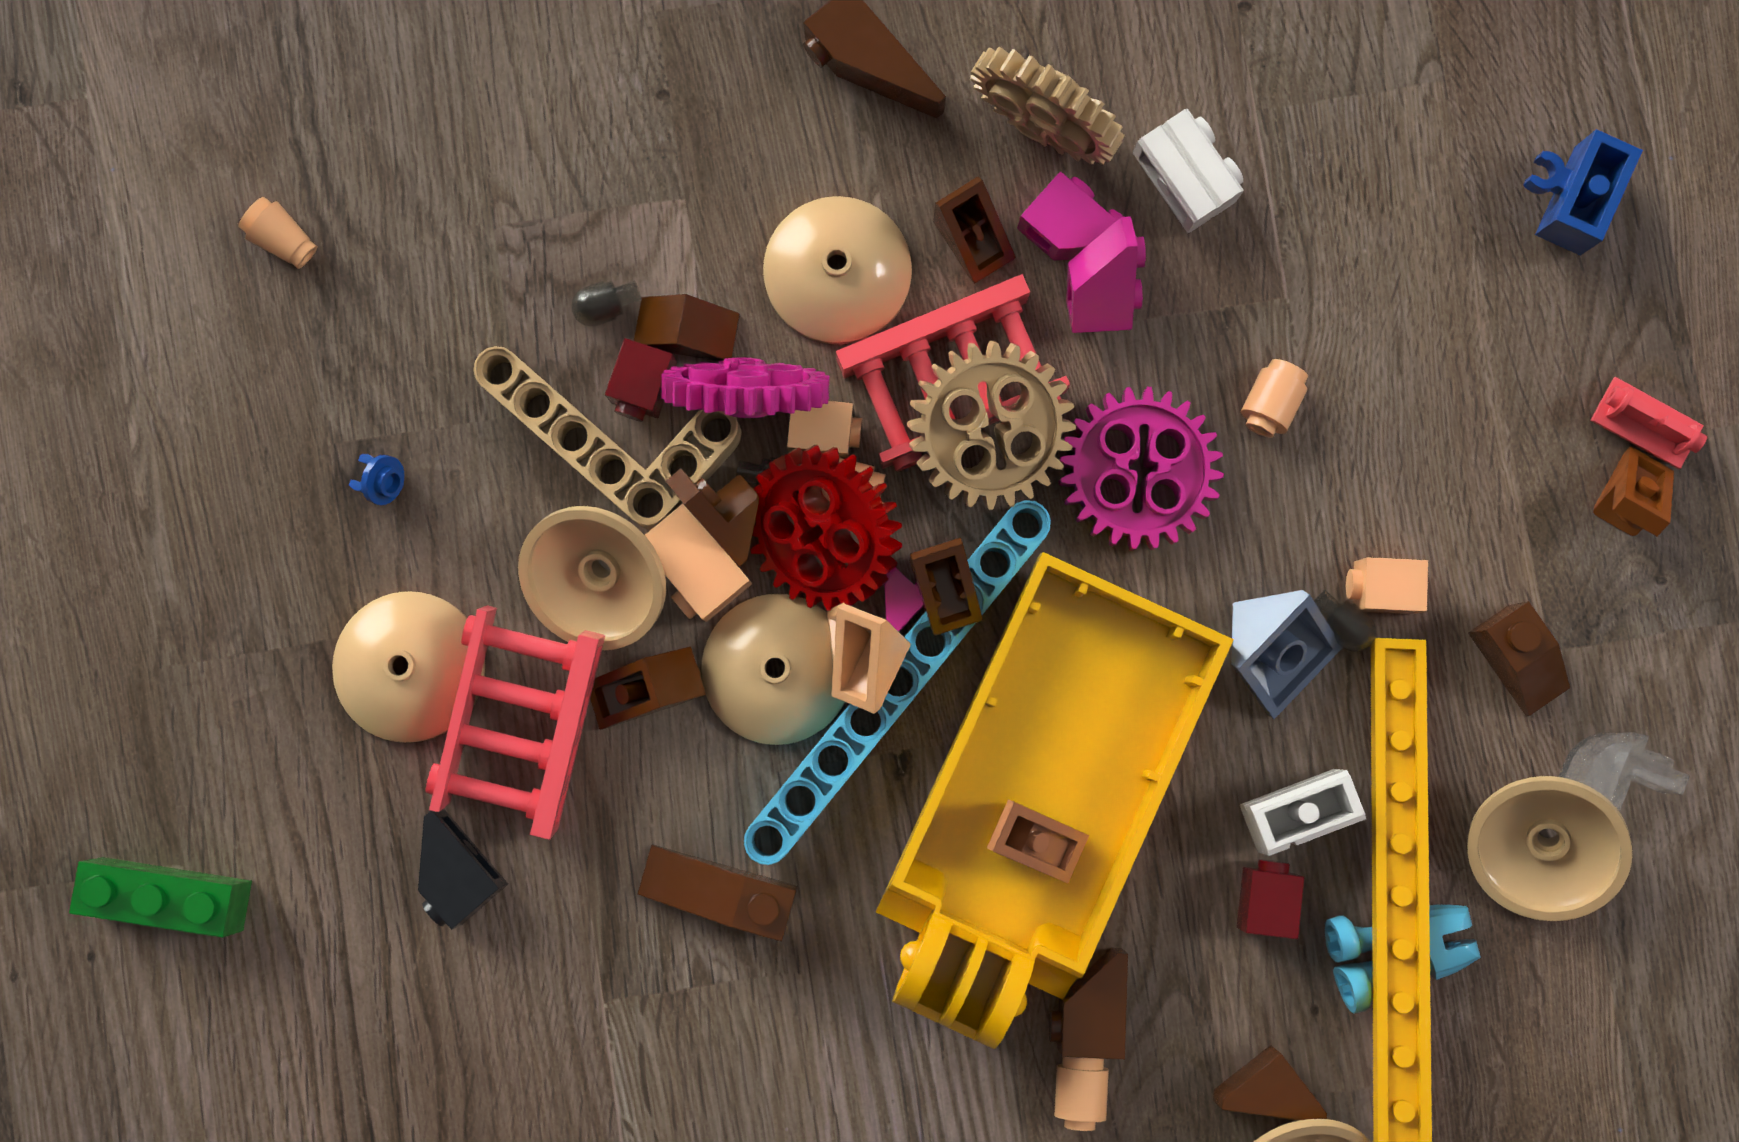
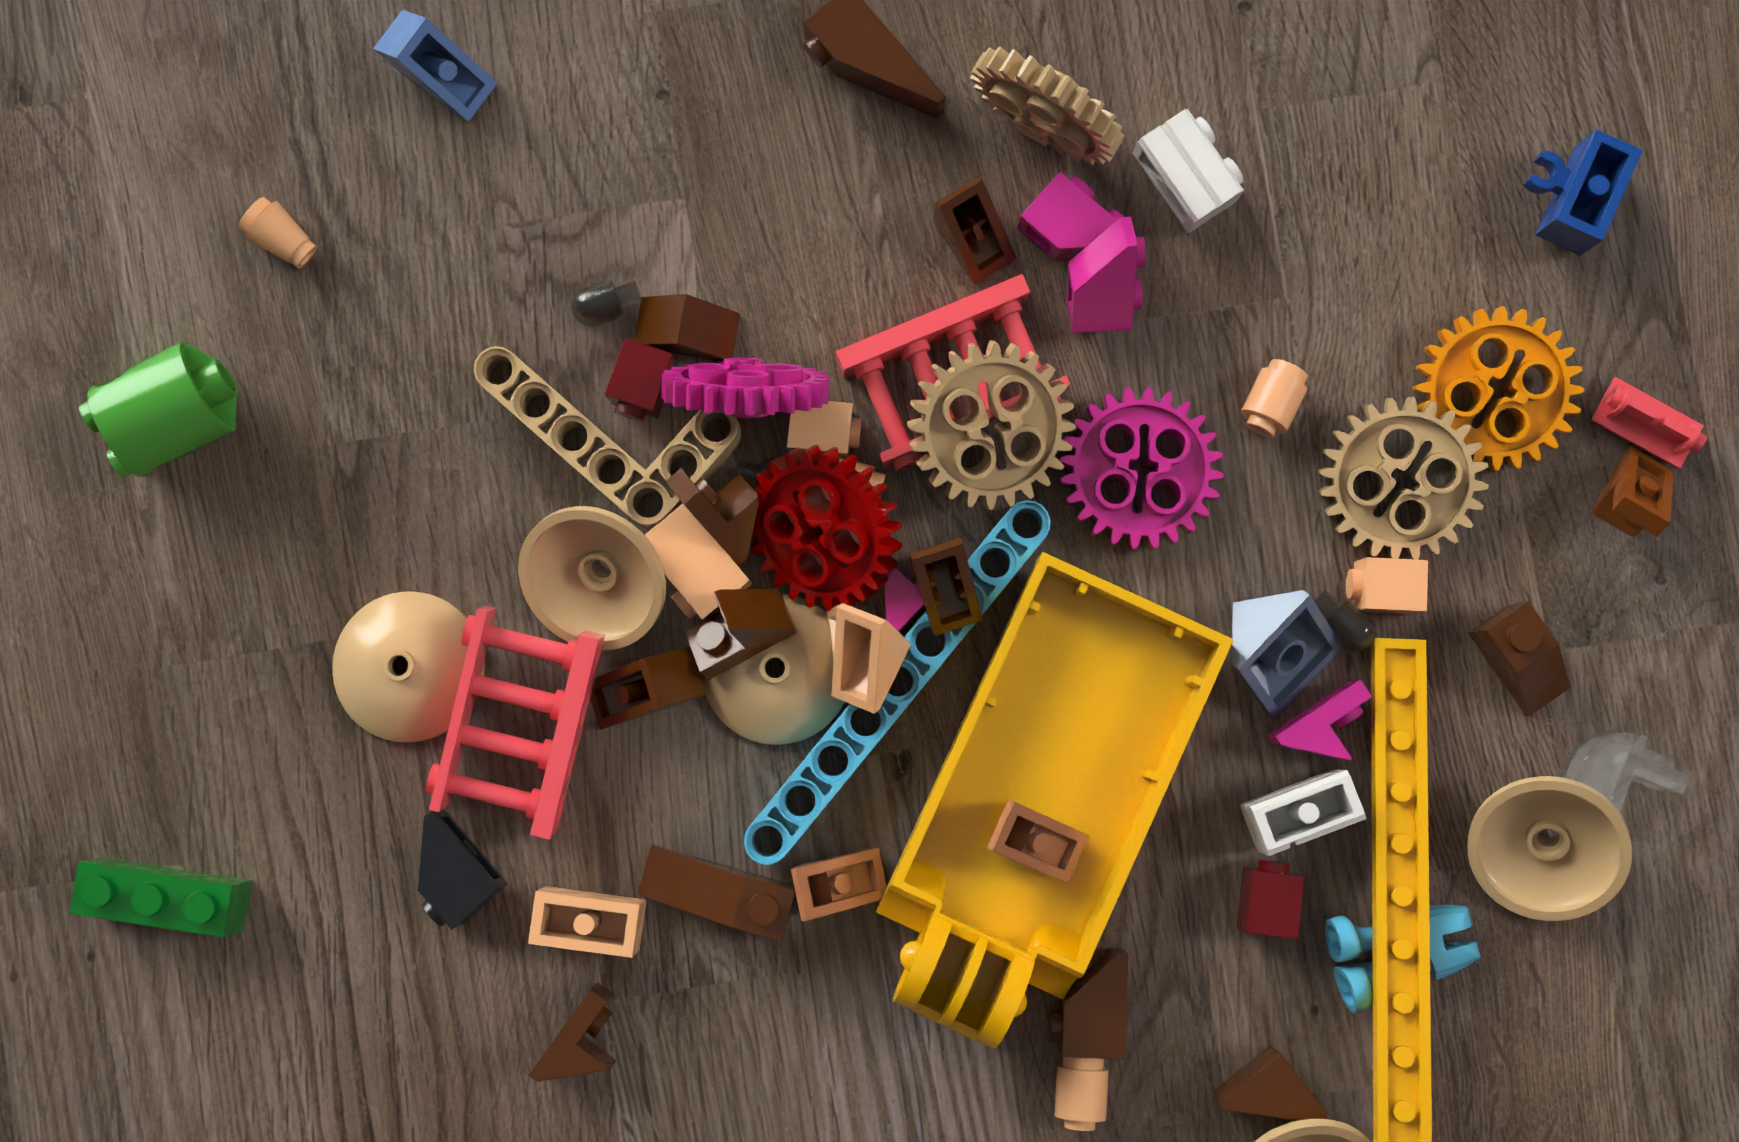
blue plate [349,454,404,505] -> none
tan dish [763,196,912,344] -> none
none -> bright green cylinder [79,341,238,477]
none -> medium blue slope [373,10,498,122]
none -> light nougat brick [528,886,647,958]
none -> reddish brown slope [529,983,616,1082]
none -> reddish brown slope [685,589,797,680]
none -> nougat slope [791,847,887,921]
none -> dark pink slope [1265,680,1372,760]
none -> tan gear [1318,397,1489,560]
none -> light orange gear [1412,306,1584,471]

